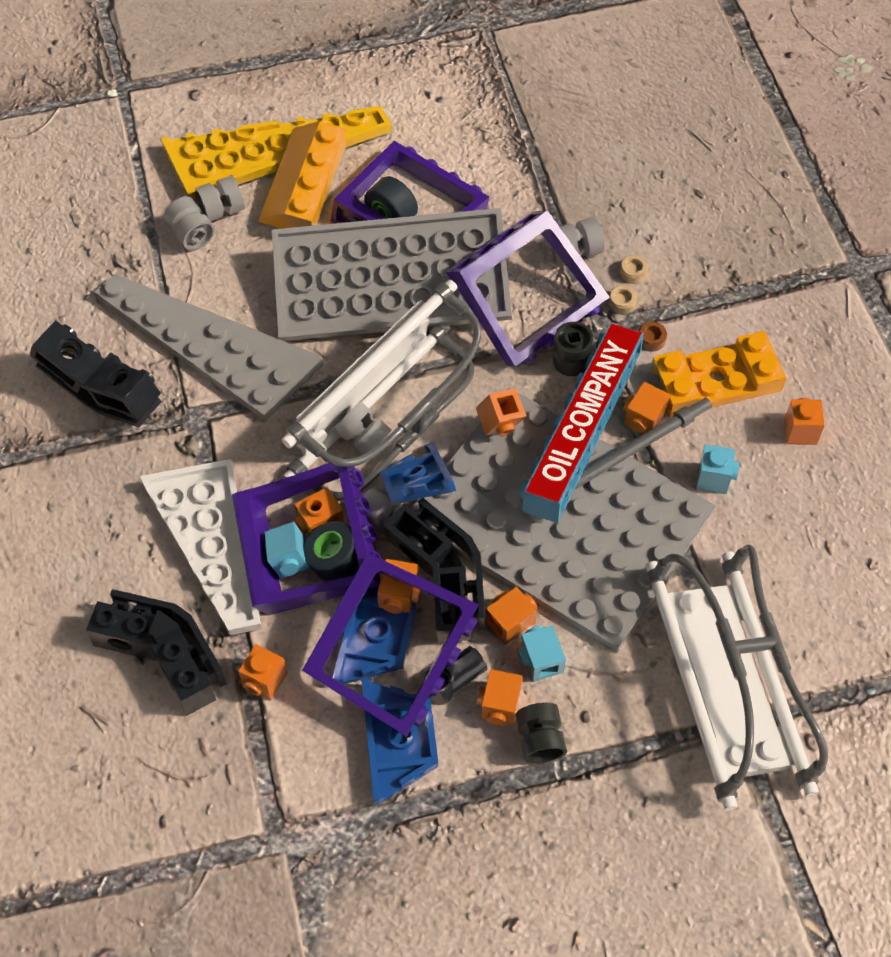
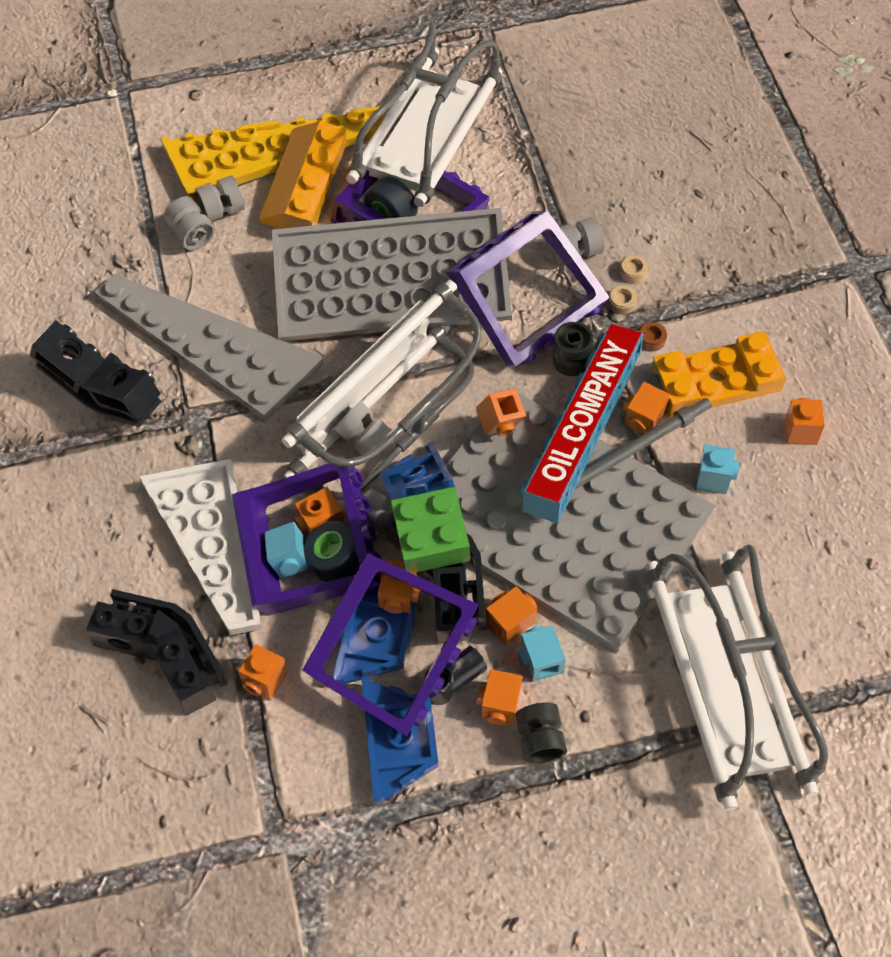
none -> white piece [346,22,502,207]
none -> bright green brick [391,487,470,573]

